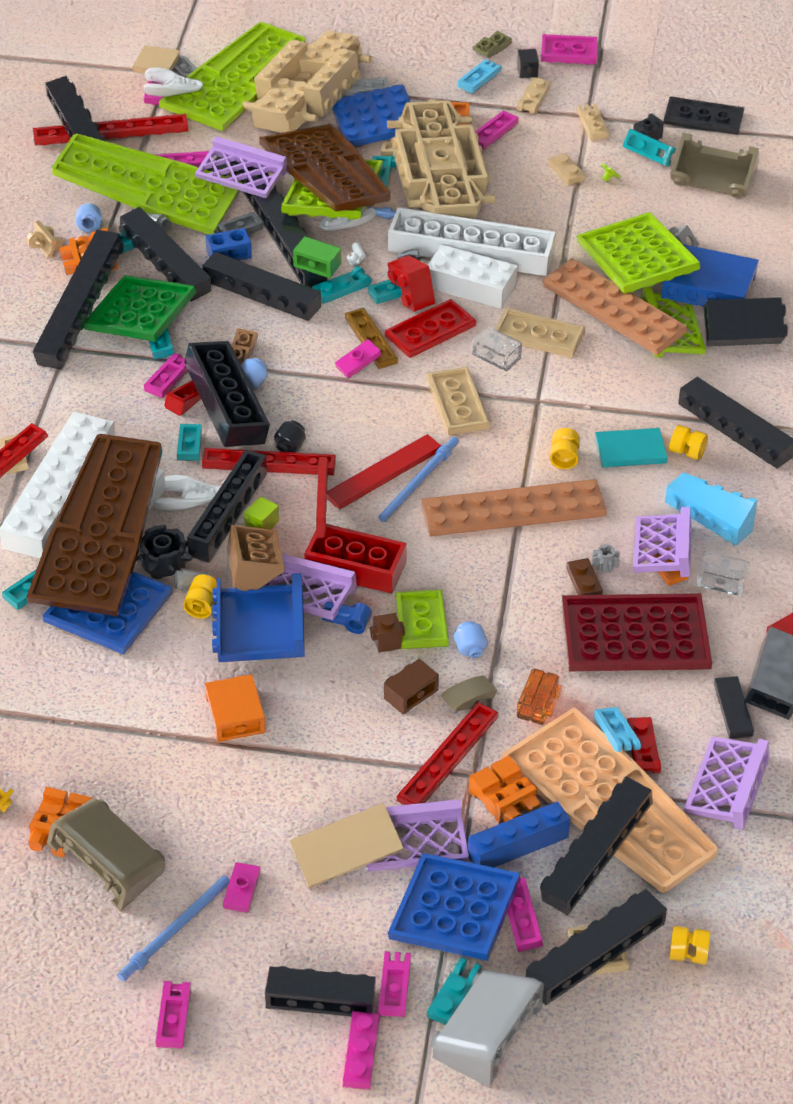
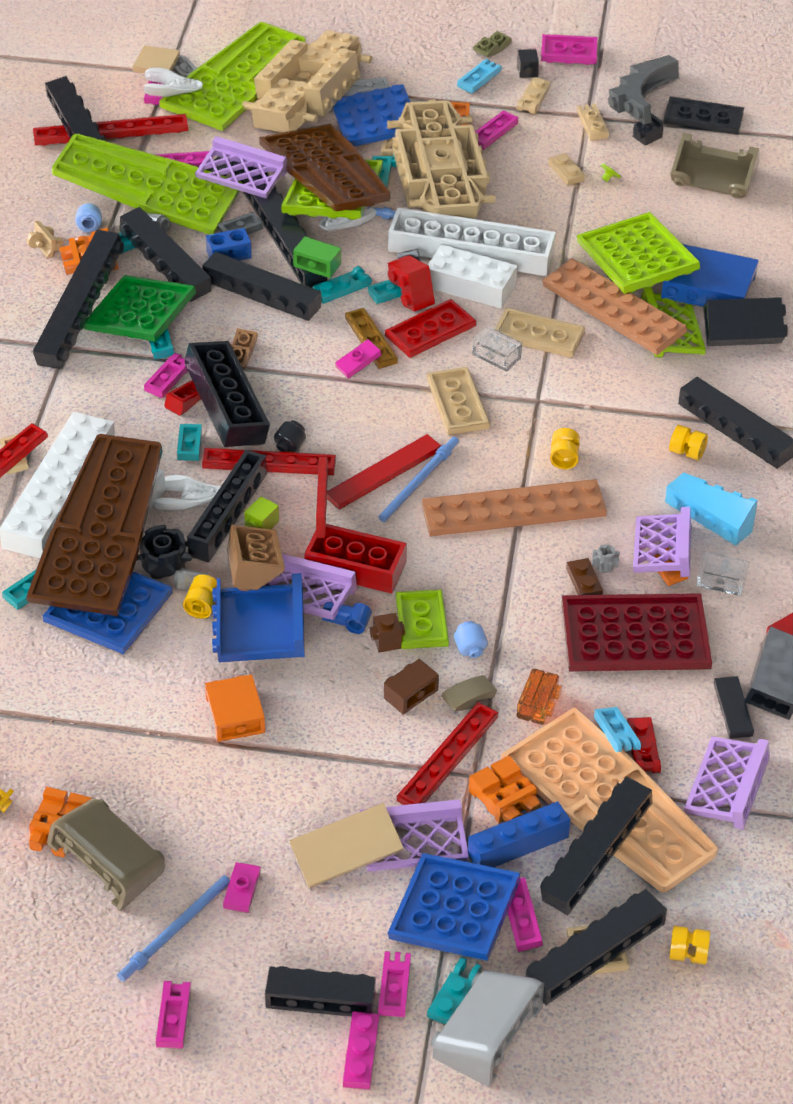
light blue head [241,358,267,390] -> none
white arm [347,242,366,266] -> none
teal tile [595,428,668,468] -> none
teal plate [622,128,677,167] -> none
light grey bracket [669,225,699,247] -> none
none -> dark grey arch [608,55,679,125]

